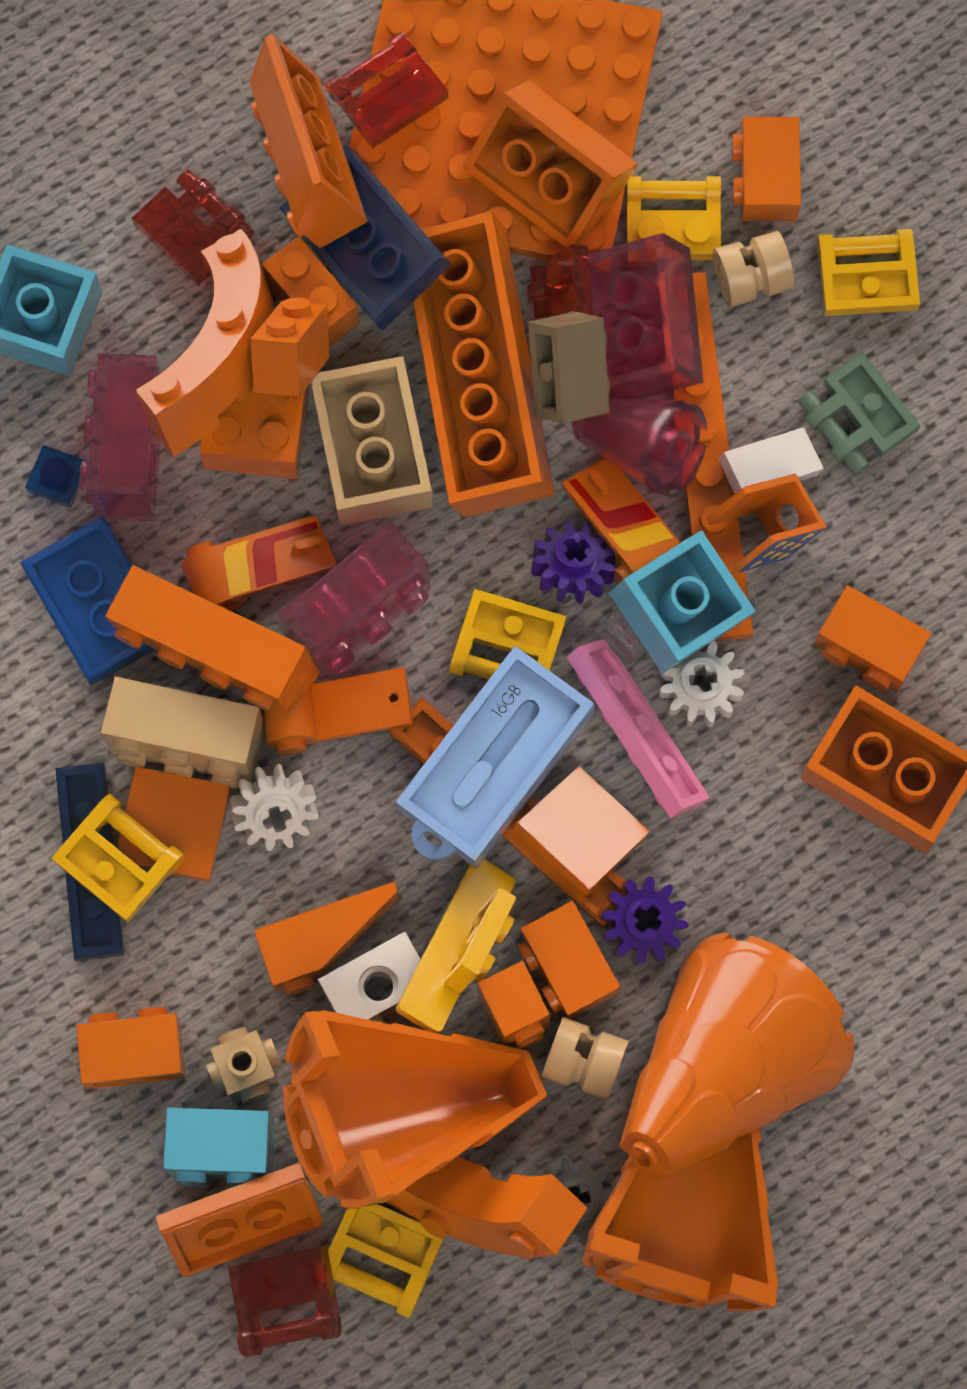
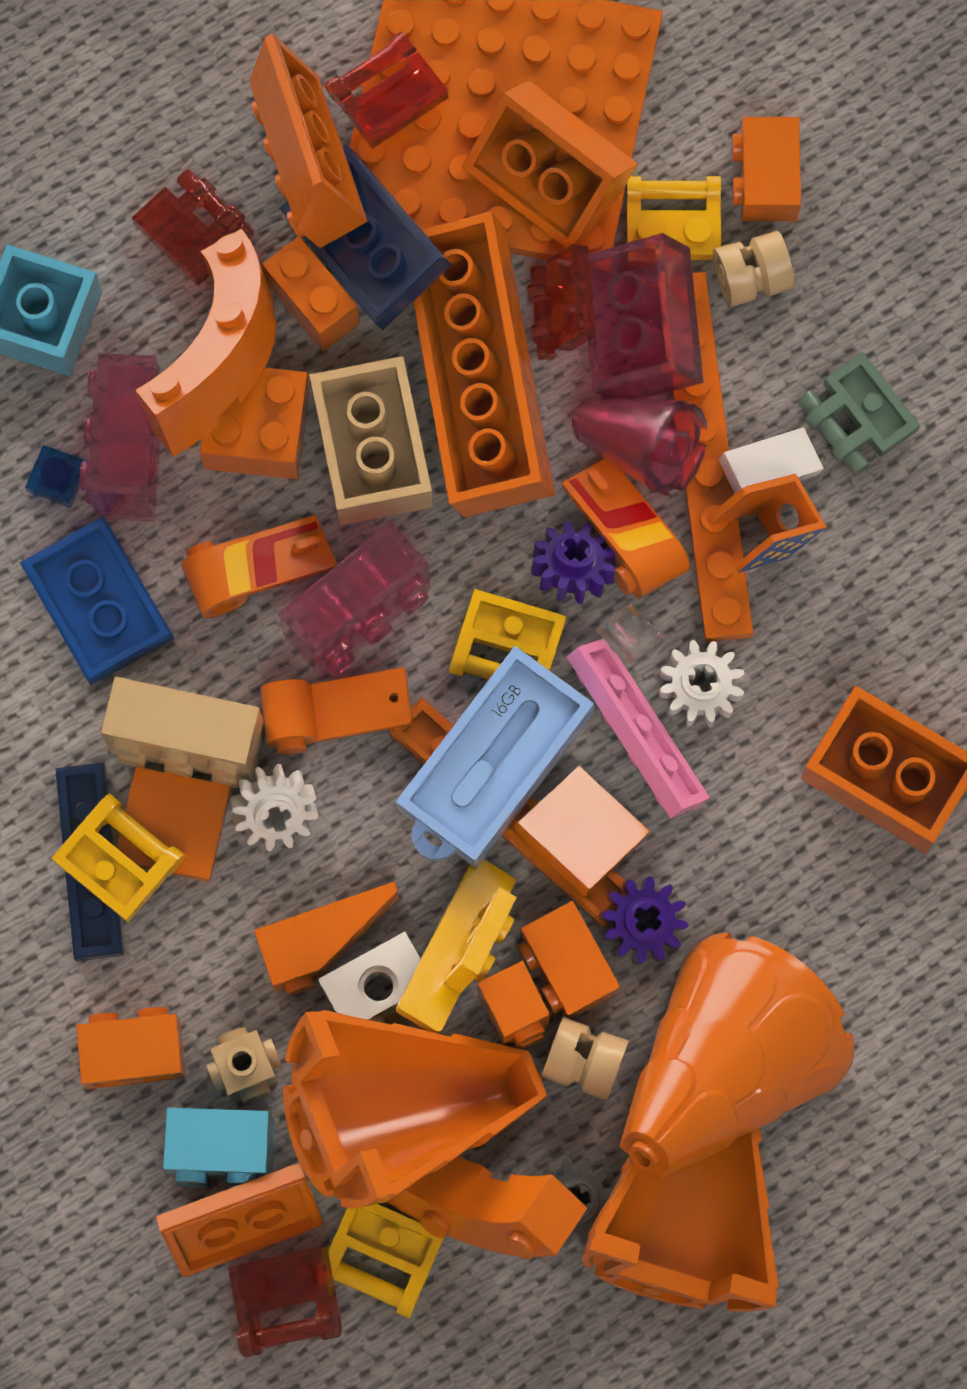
orange slope [105,565,320,711] -> none
orange brick [250,298,330,397] -> none
dark tan brick [528,312,610,424] -> none
medium azure brick [609,530,756,674] -> none
orange brick [814,585,931,692] -> none
yellow plate [817,229,920,317] -> none

